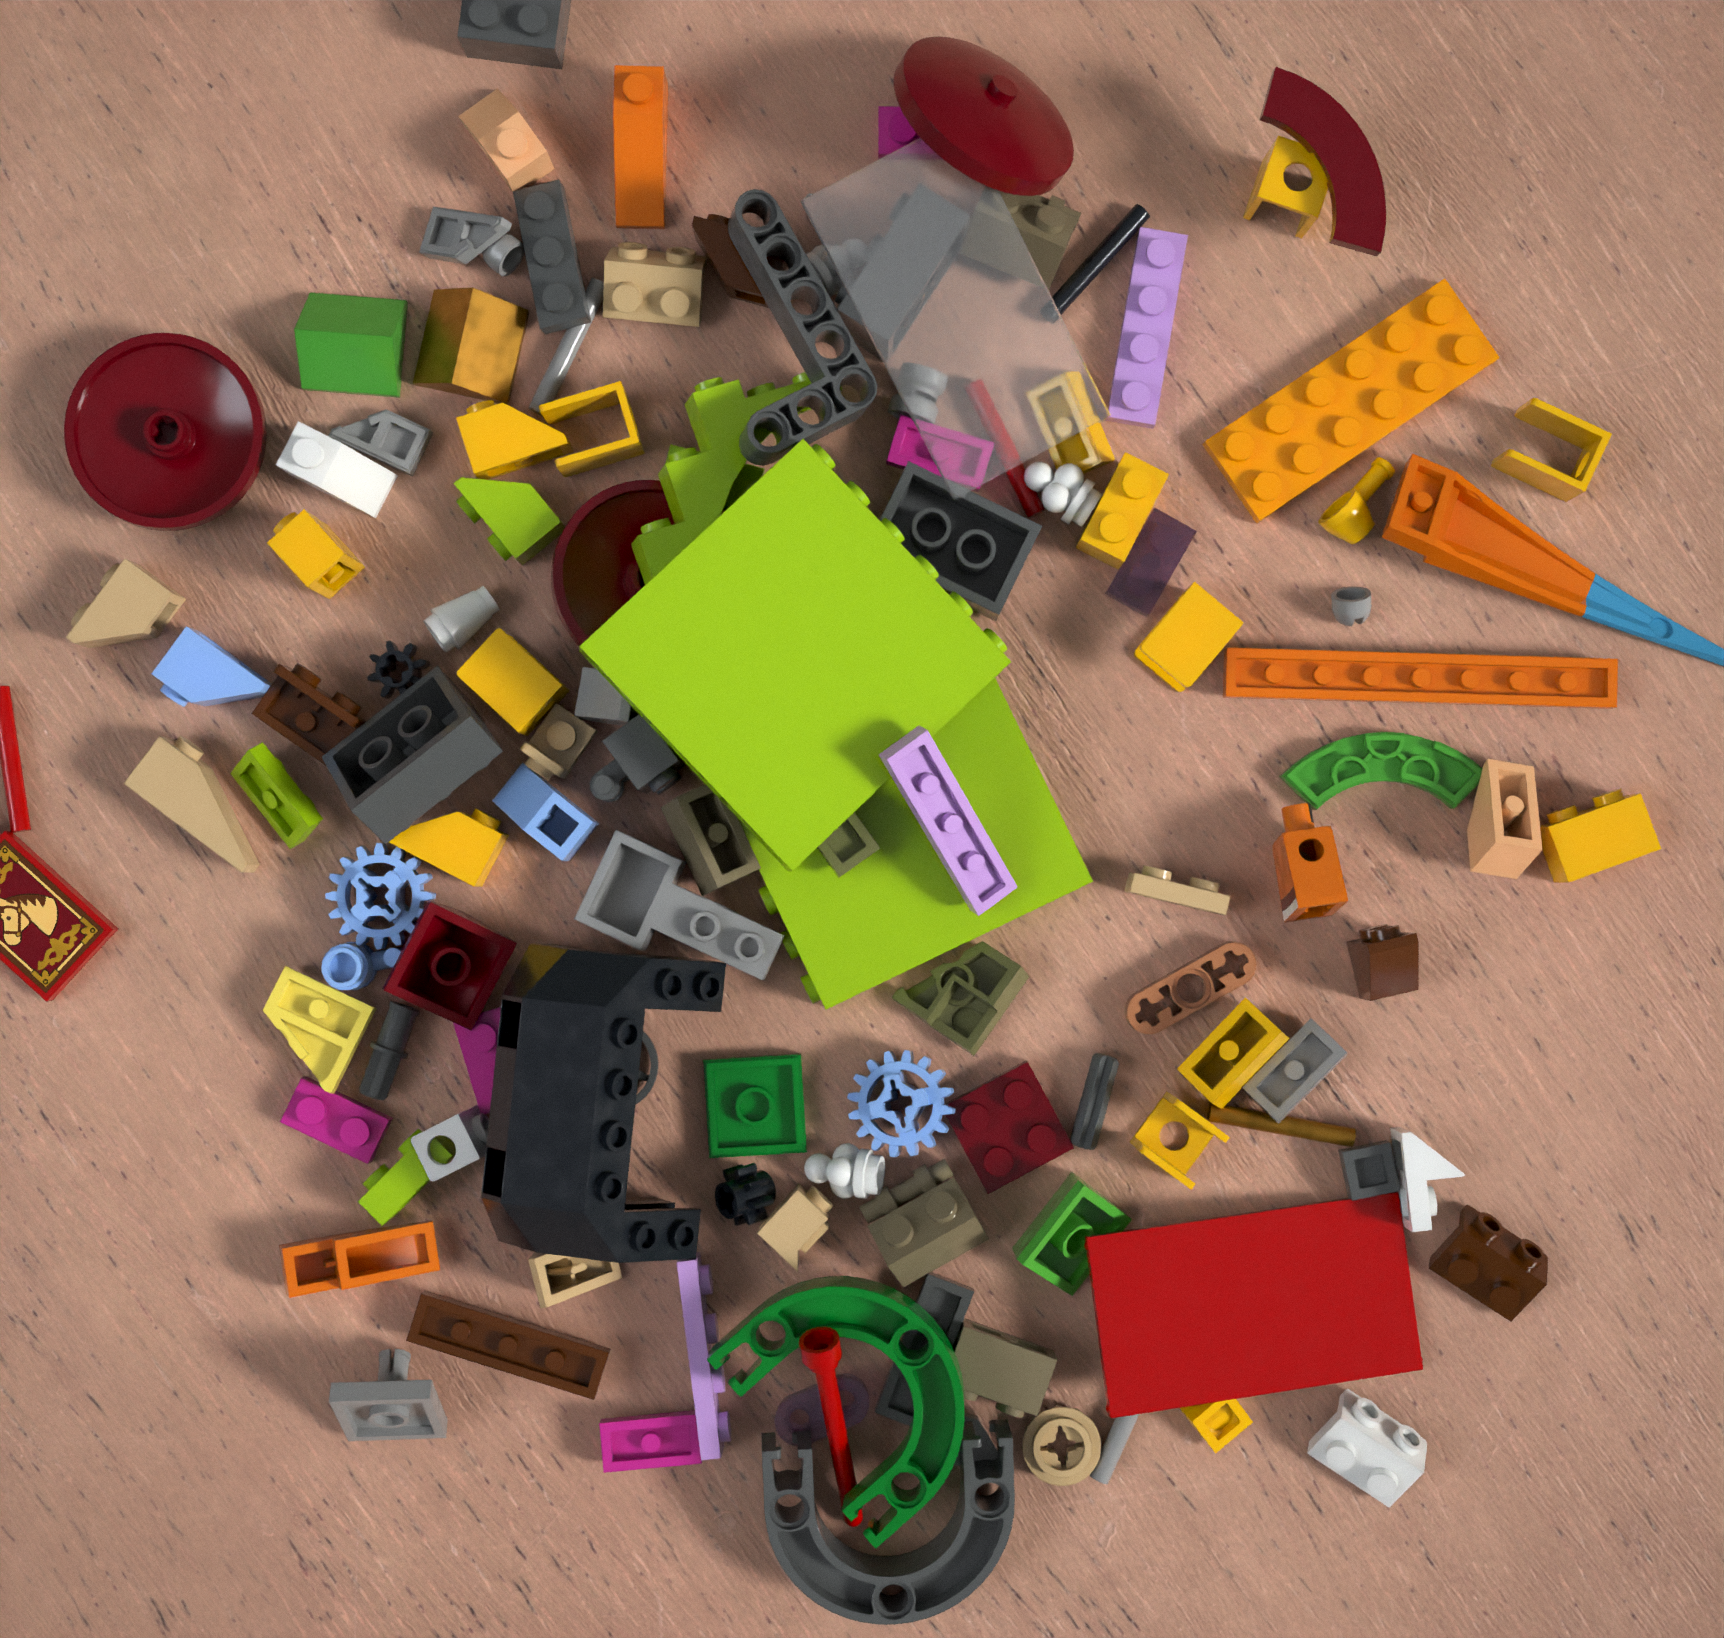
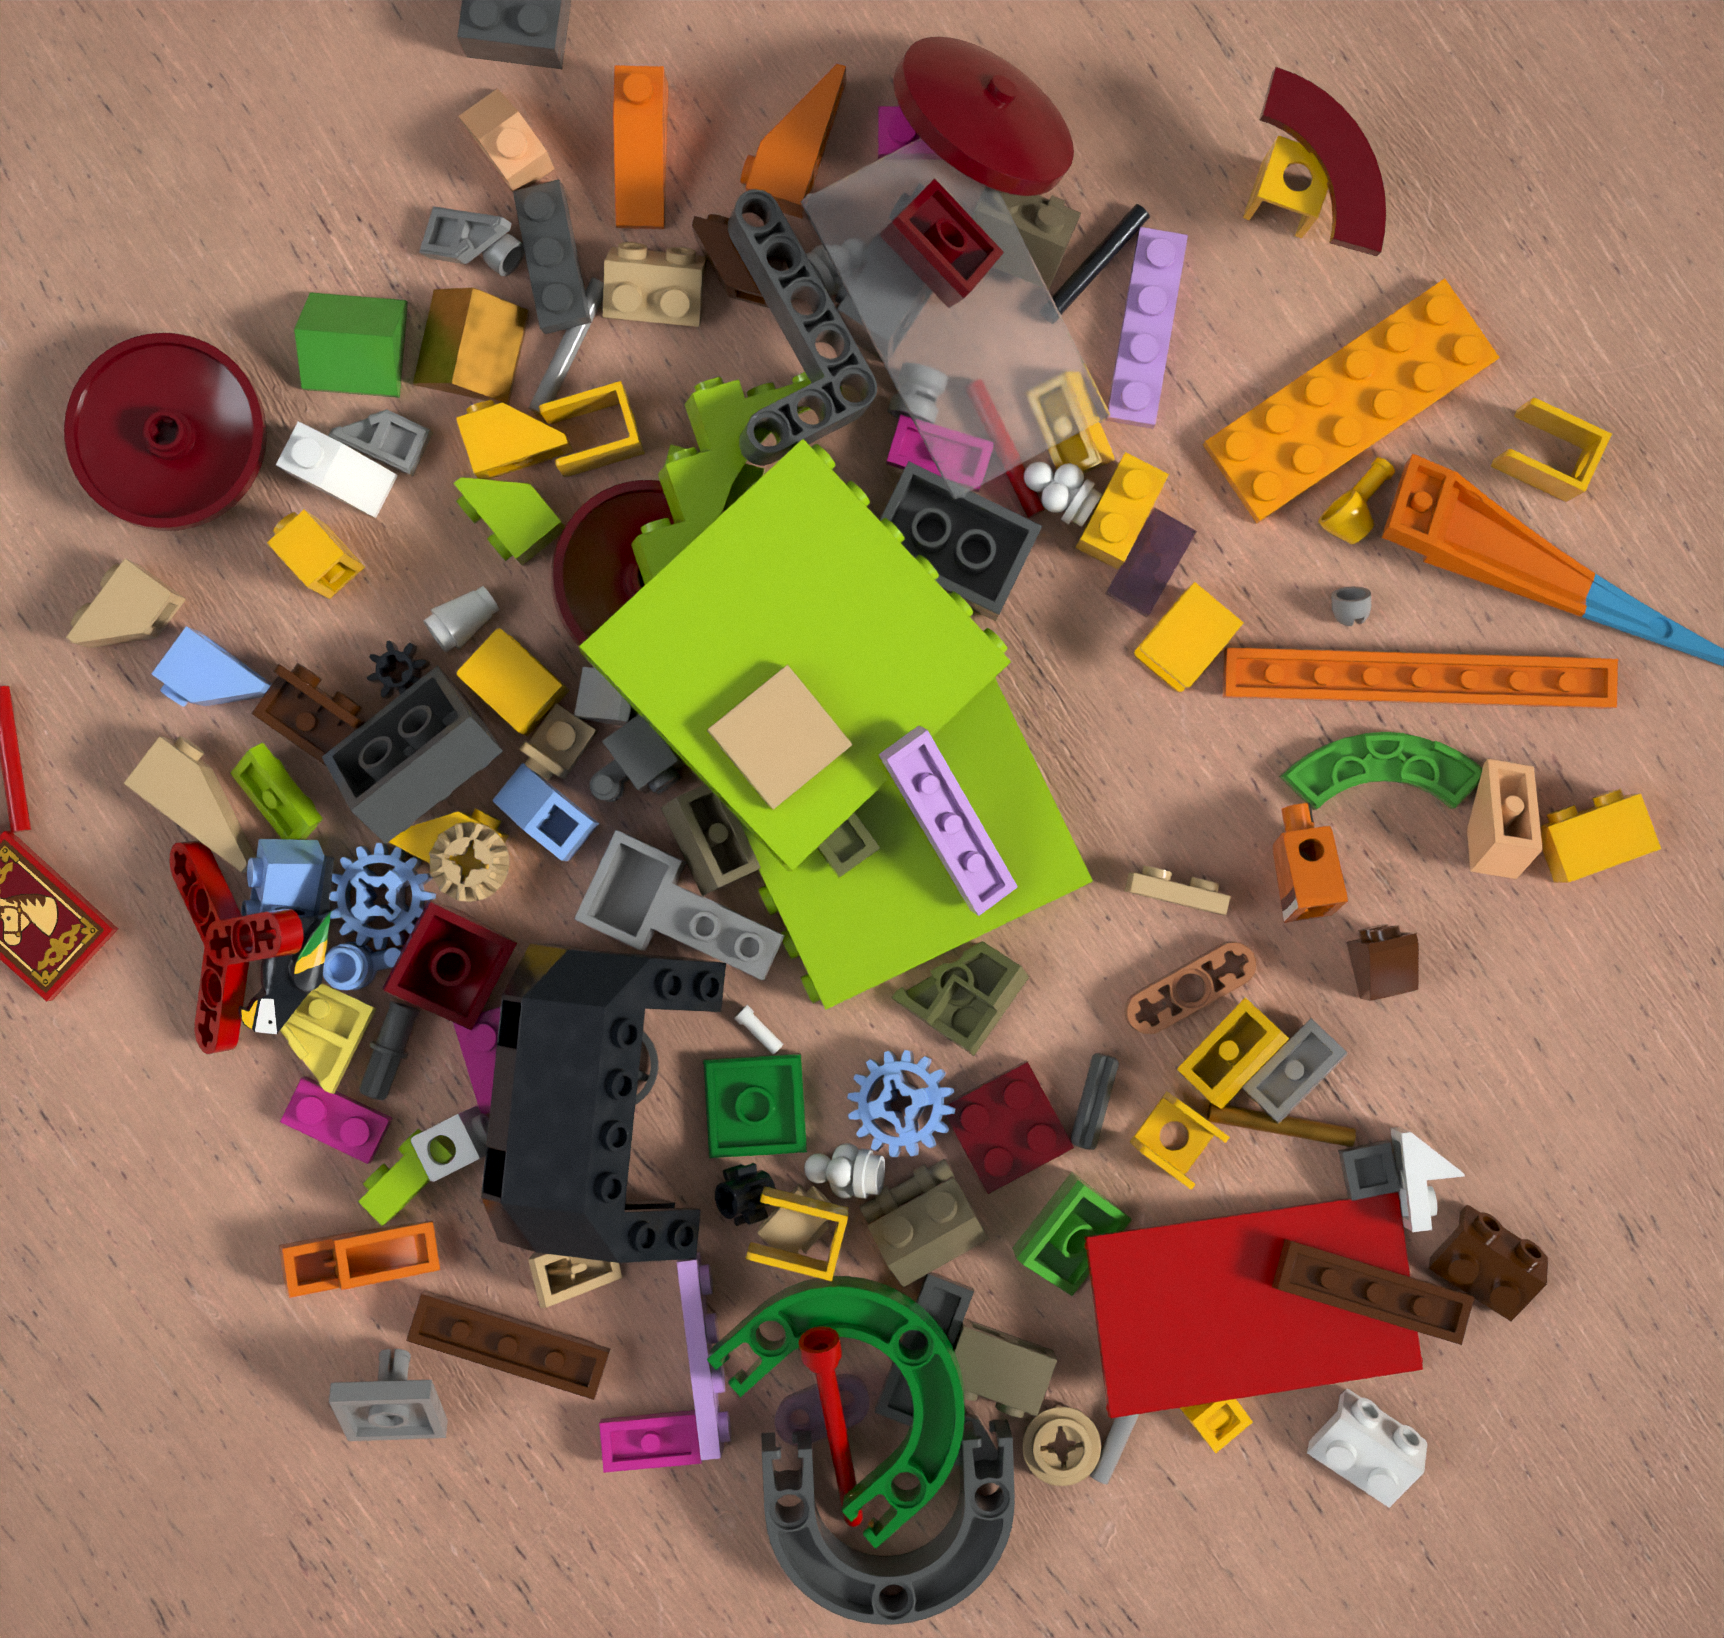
none -> red piece [169,840,303,1054]
none -> black animal [238,855,334,1034]
none -> light blue slope [241,839,324,916]
none -> tan gear [429,822,509,902]
none -> tan tile [707,665,853,810]
none -> white piece [734,1005,783,1054]
none -> orange slope [740,64,847,219]
none -> yellow piece [745,1187,848,1281]
none -> dark red slope [879,178,1004,308]
none -> reddish brown plate [1272,1239,1475,1345]

